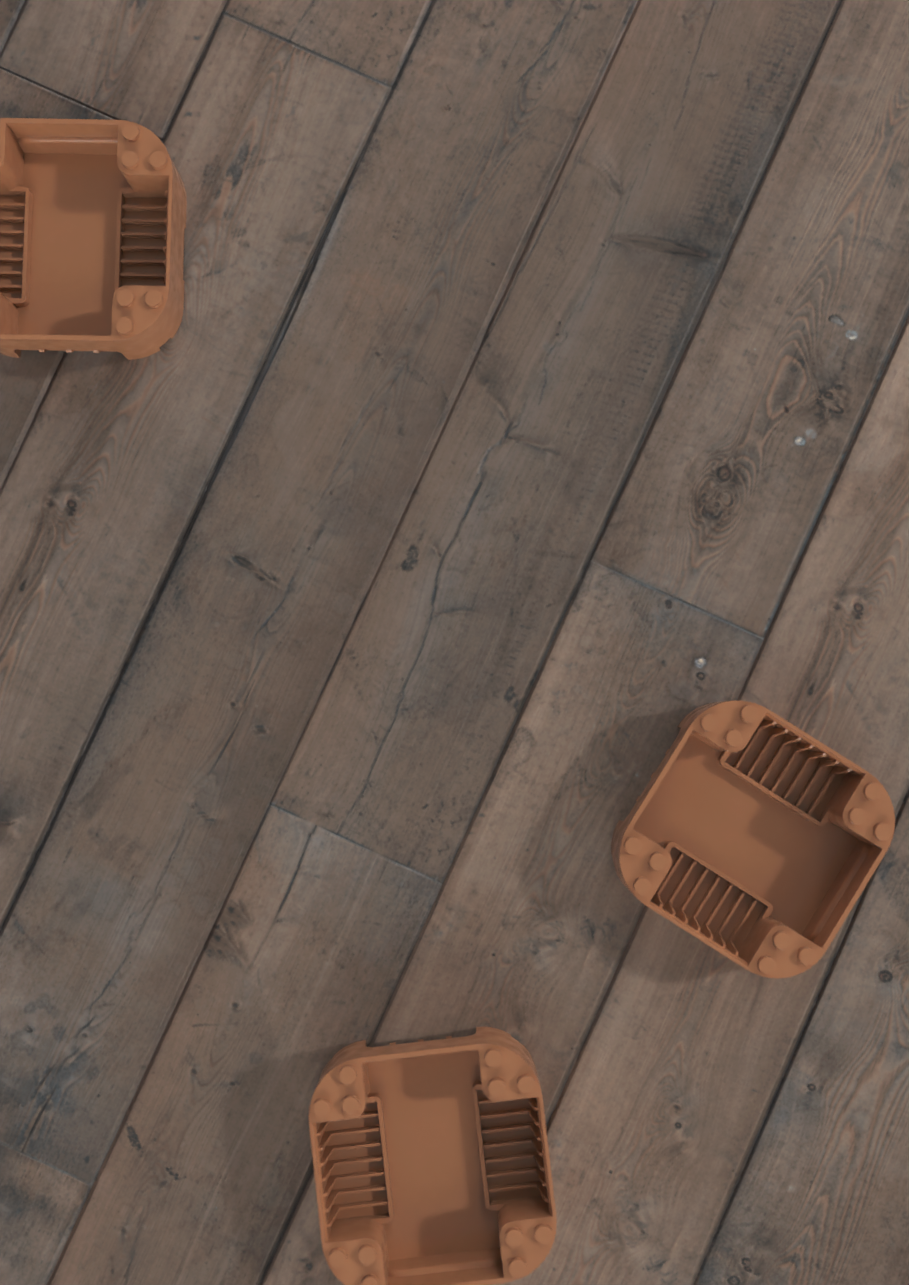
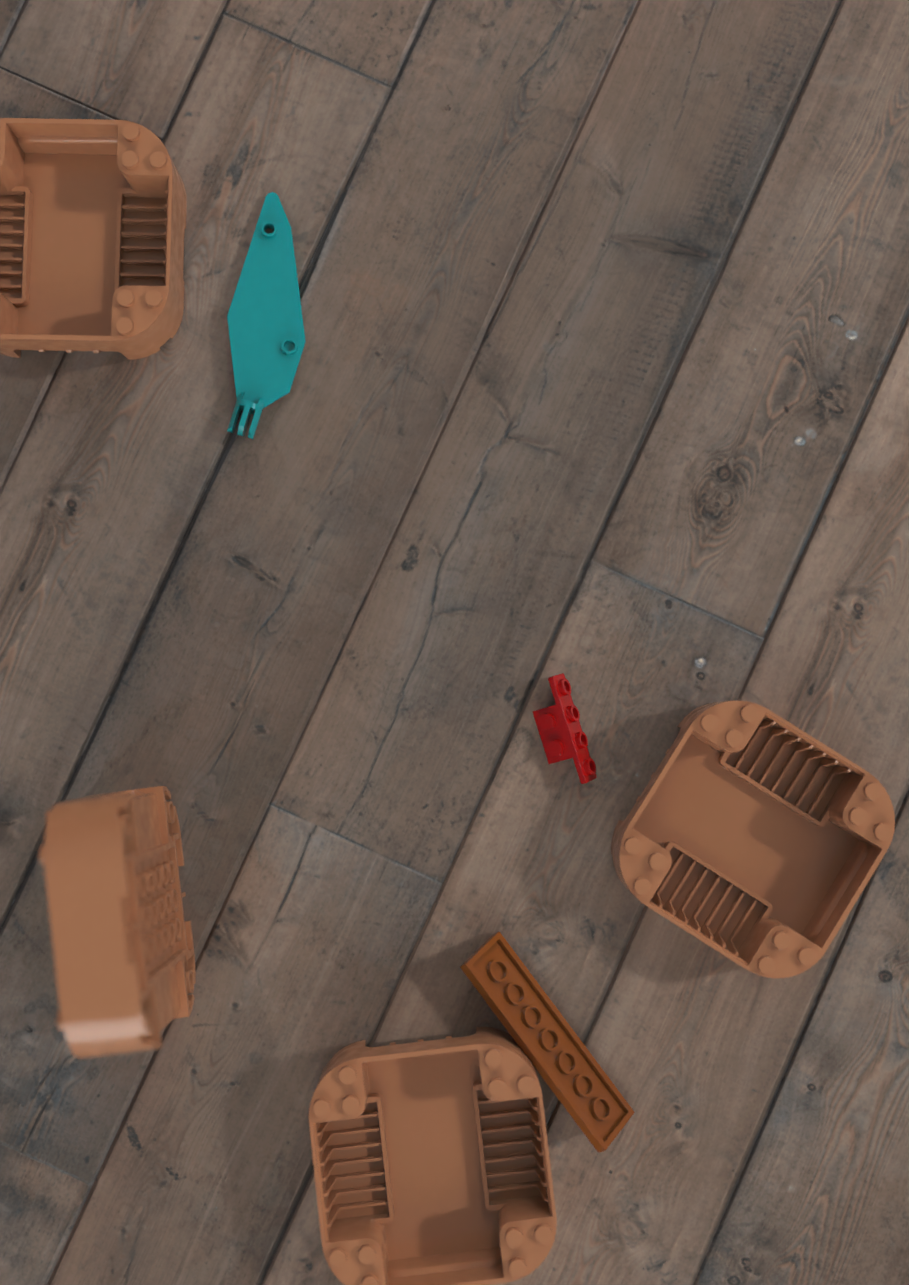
none -> nougat container [39,786,196,1059]
none -> teal wing [227,192,306,439]
none -> dark orange plate [460,932,635,1153]
none -> red bracket [533,673,596,784]

